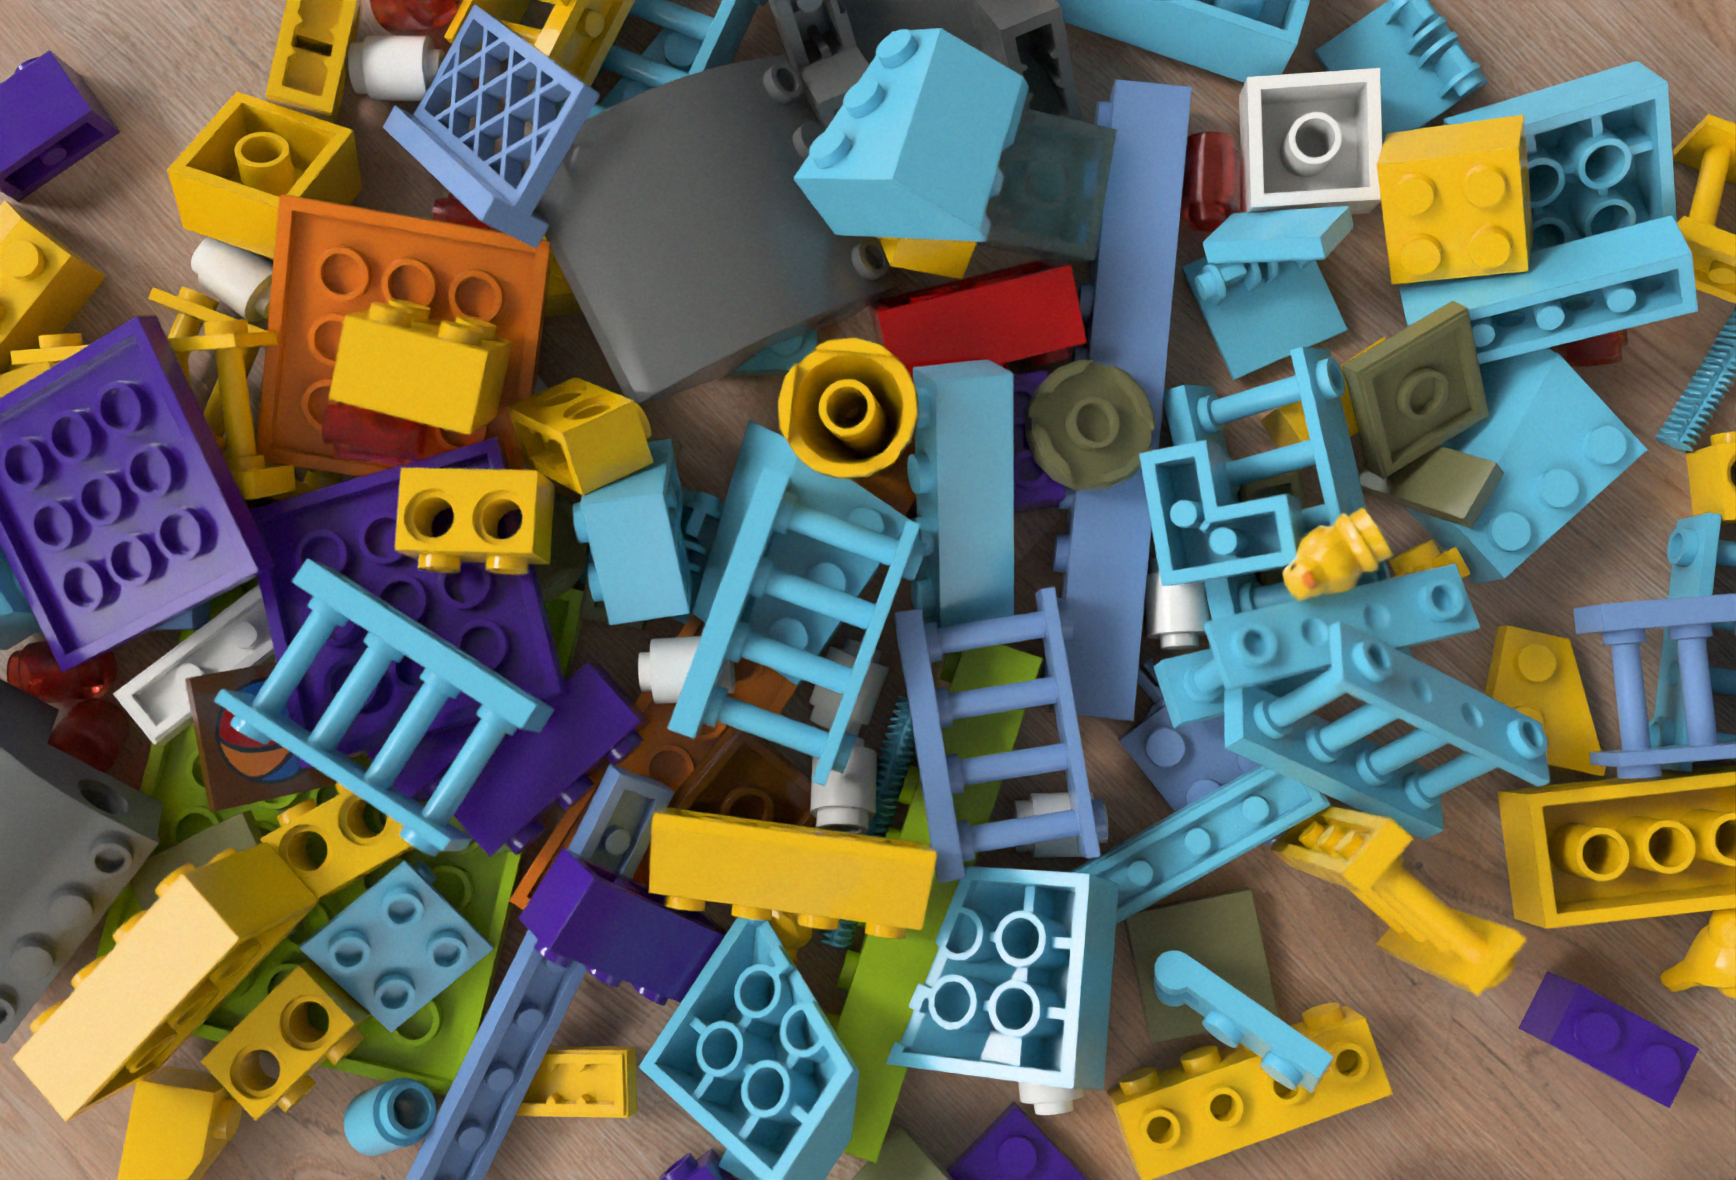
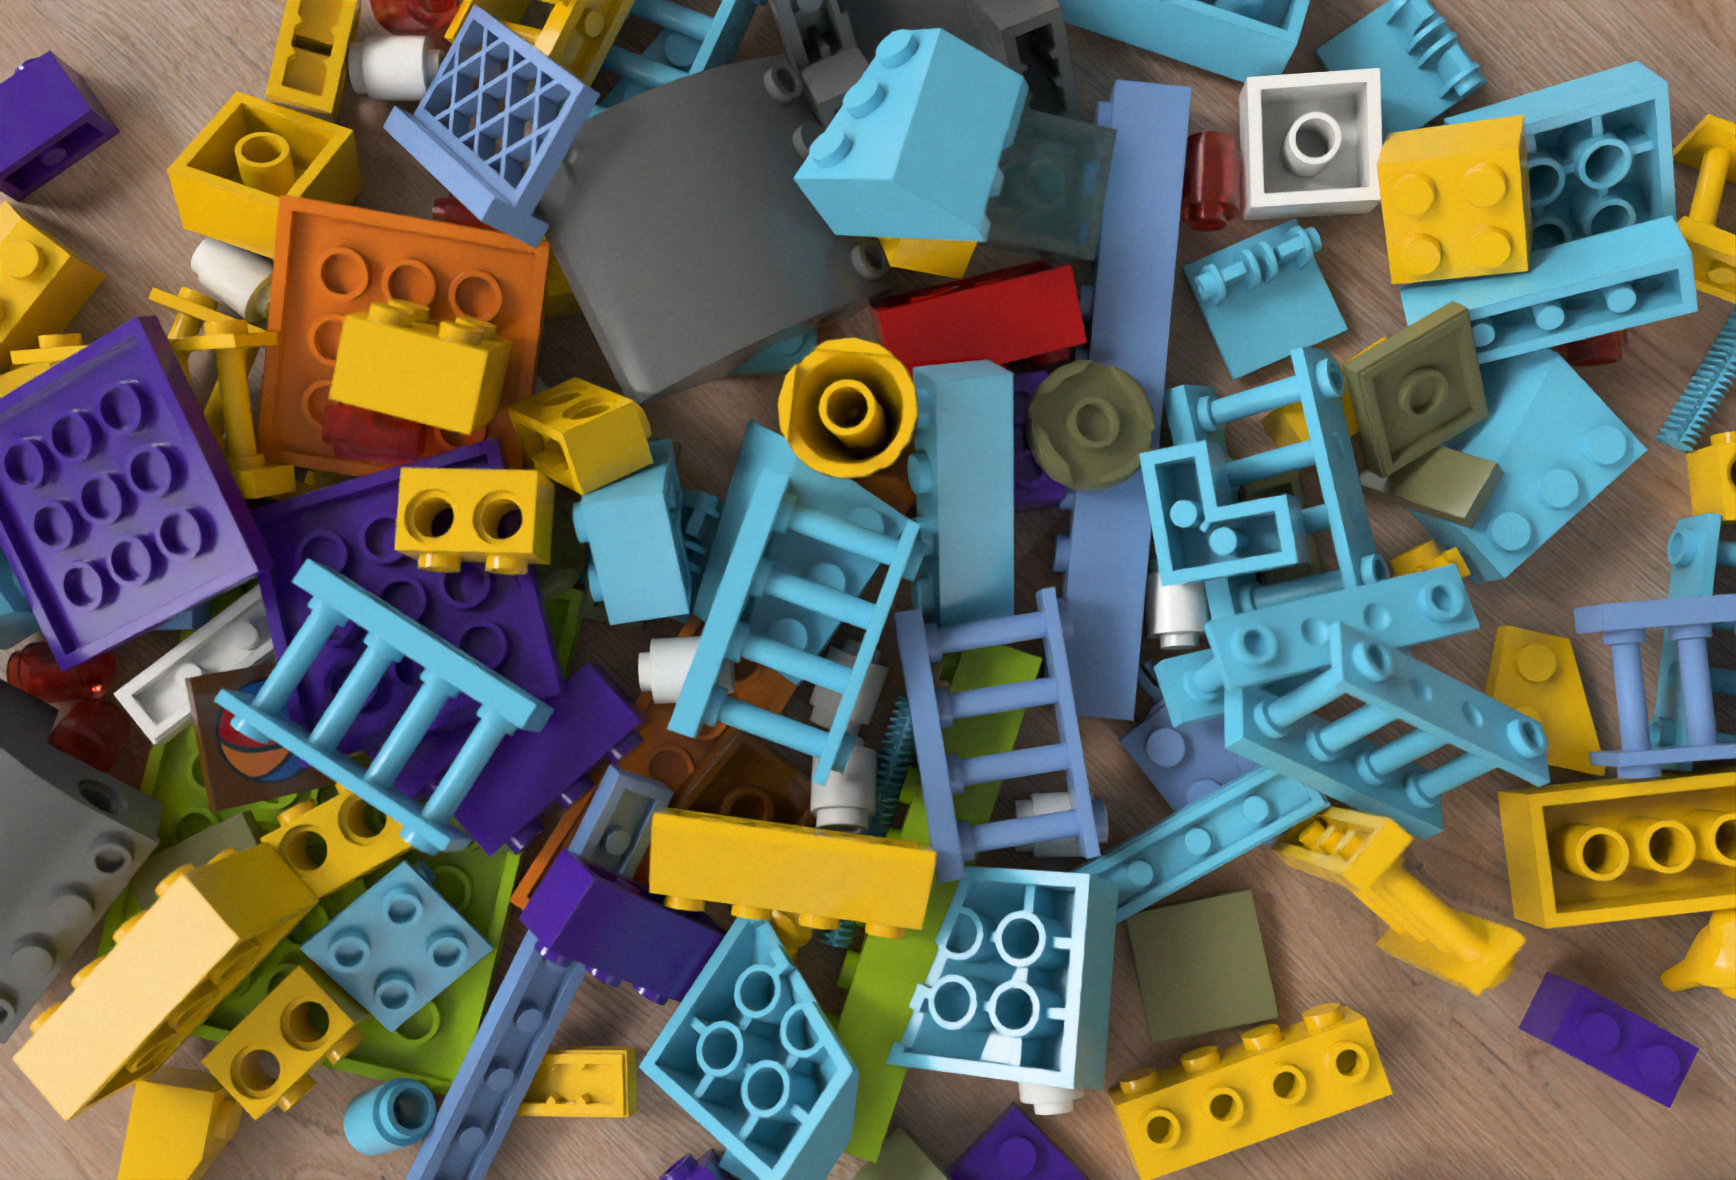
medium azure plate [1154,950,1334,1093] -> none
medium azure tile [1203,206,1354,264] -> none
yellow animal [1283,508,1393,601] -> none

